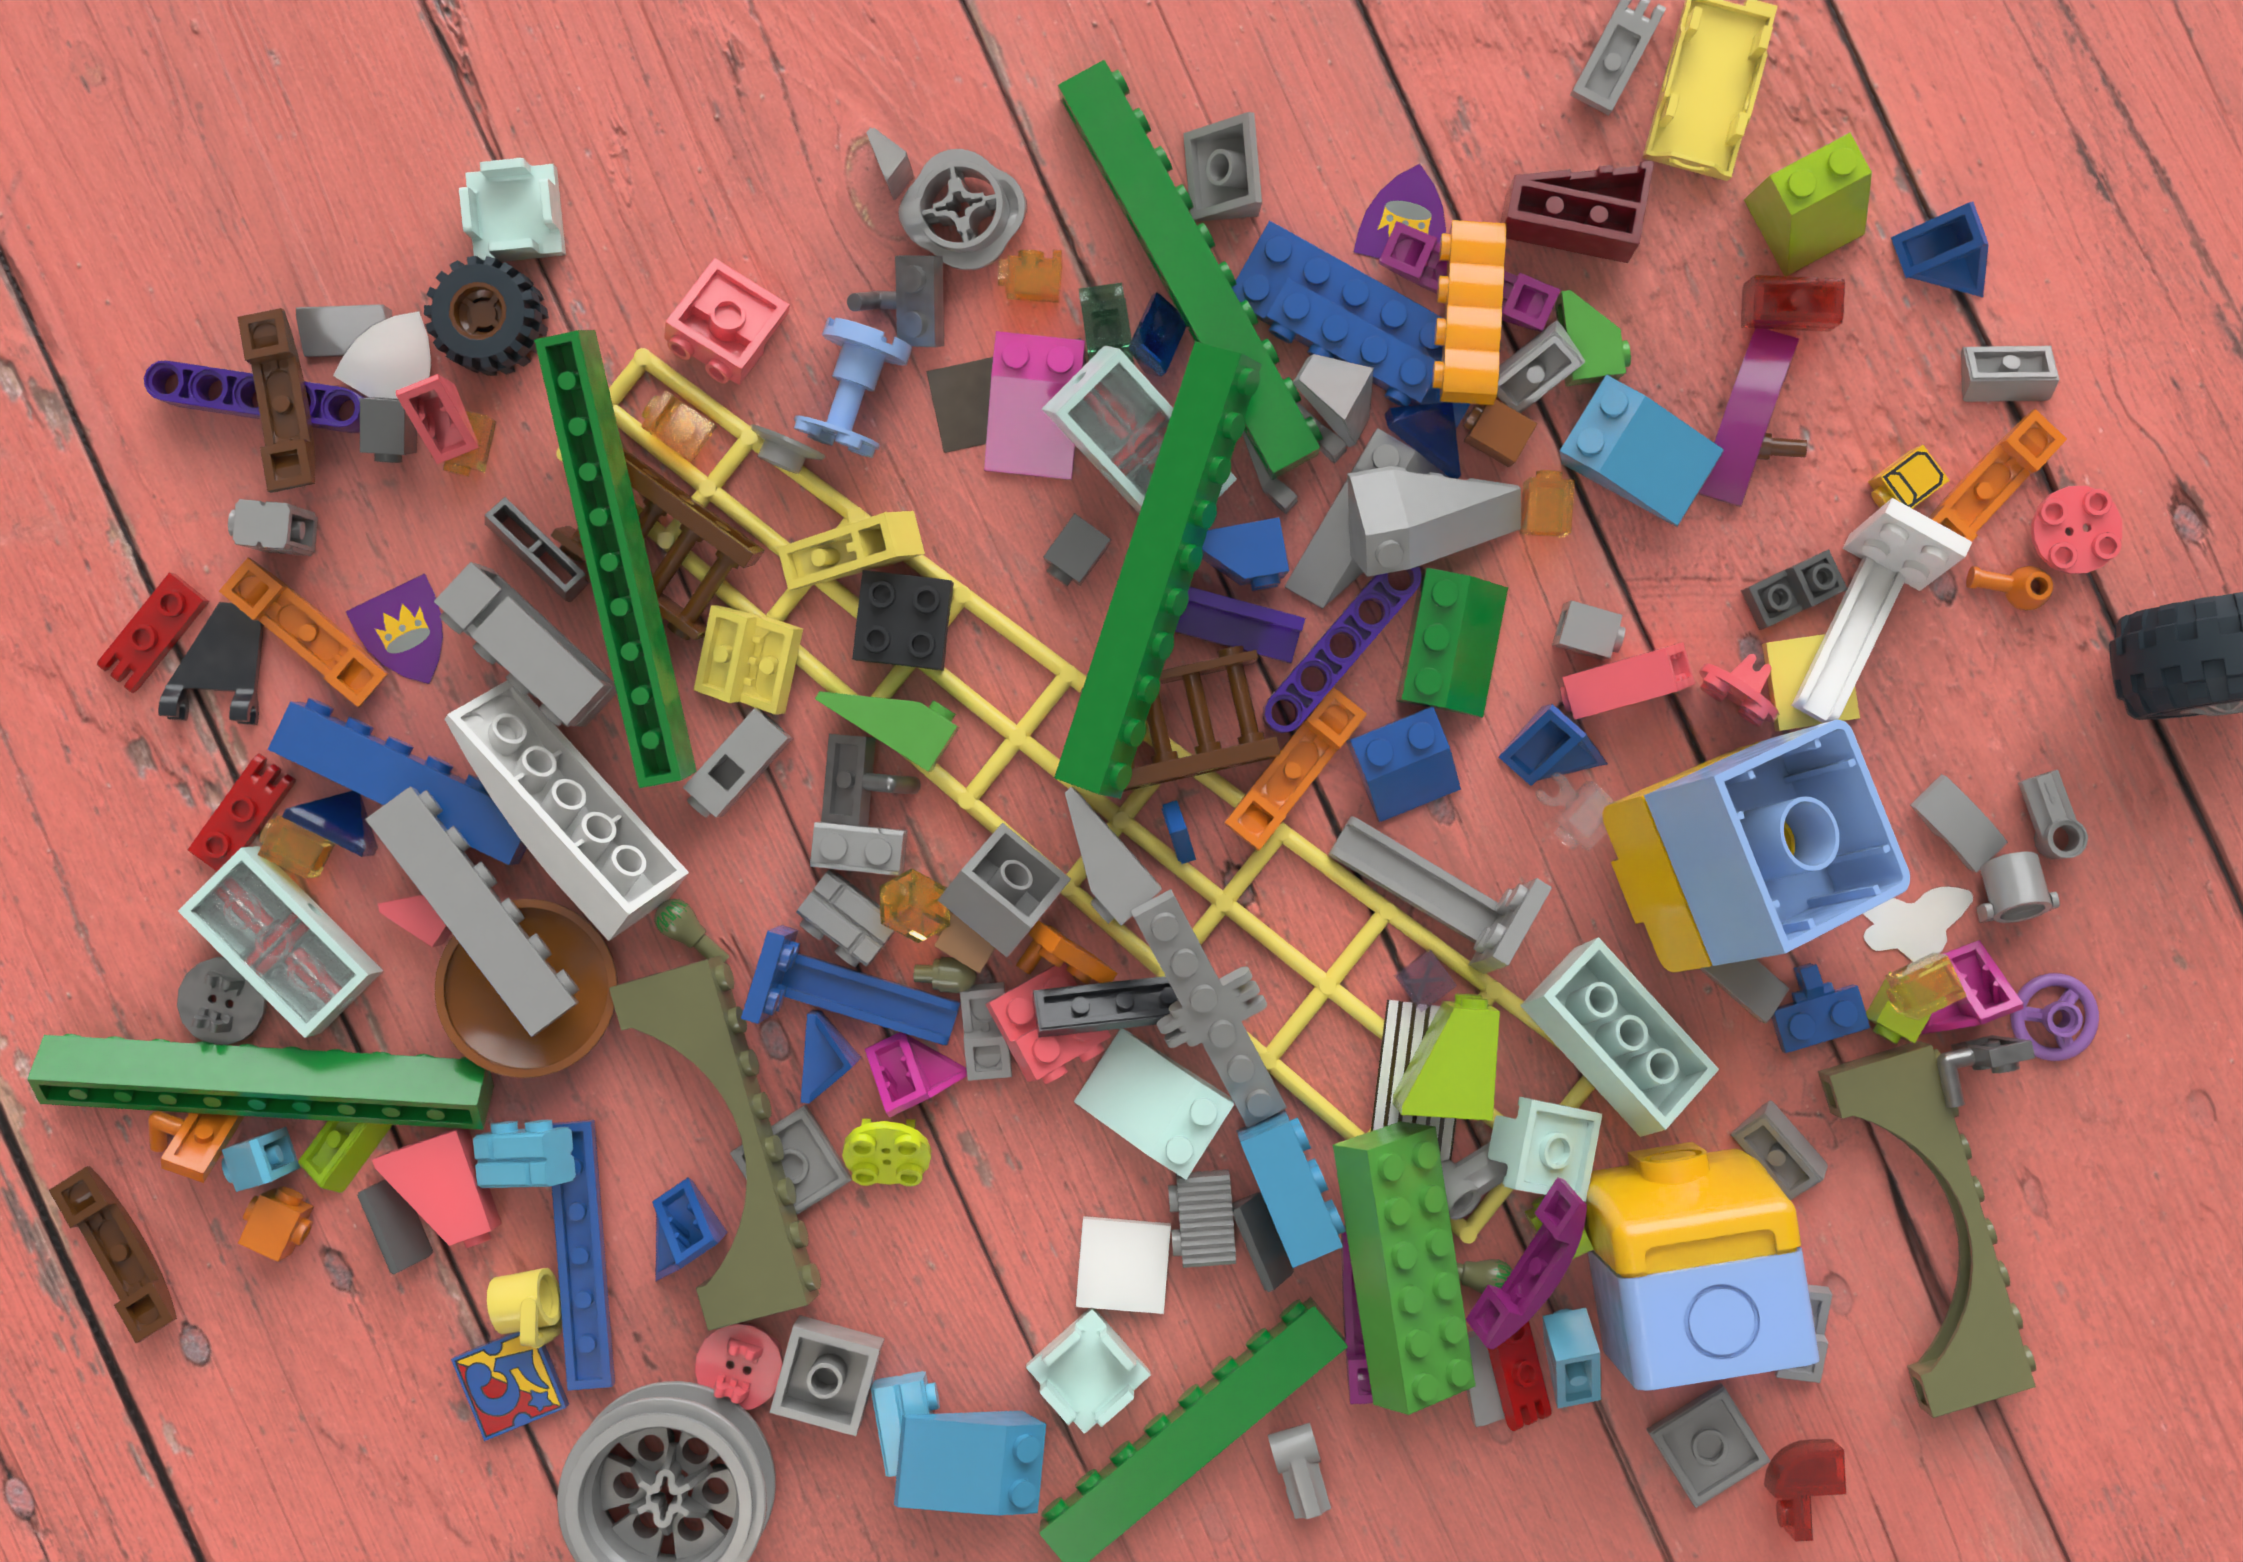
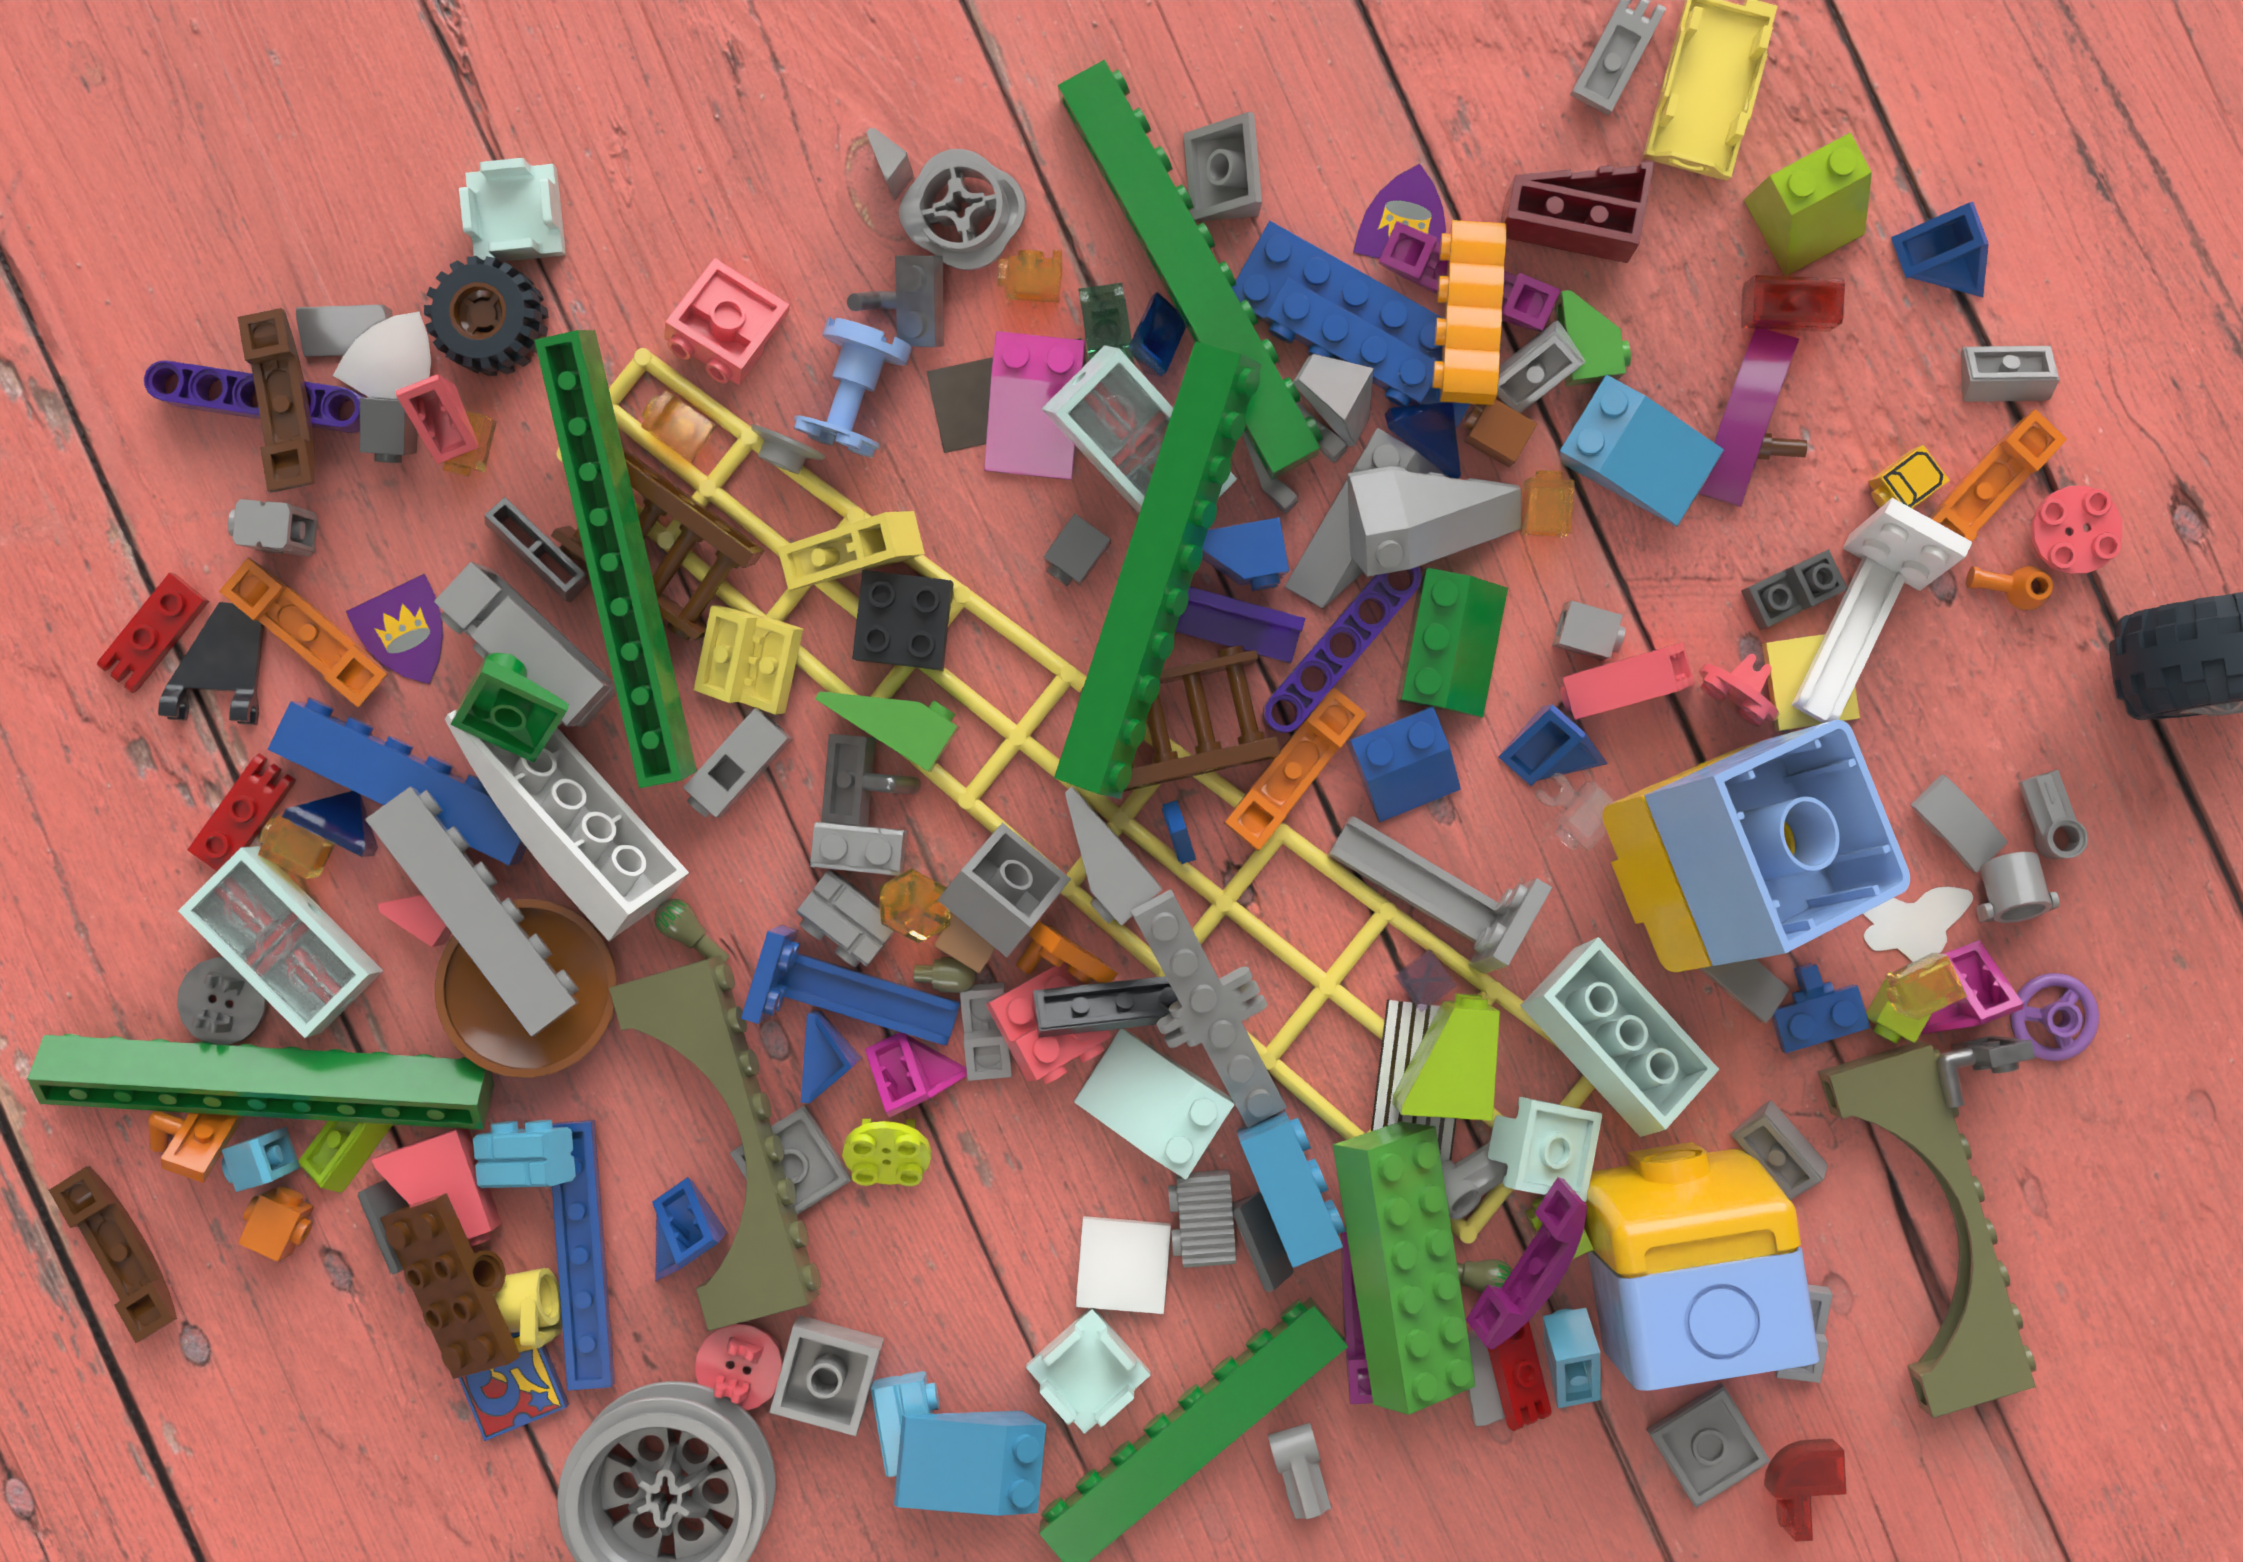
none -> reddish brown plate [380,1193,521,1379]
none -> green slope [450,653,569,763]

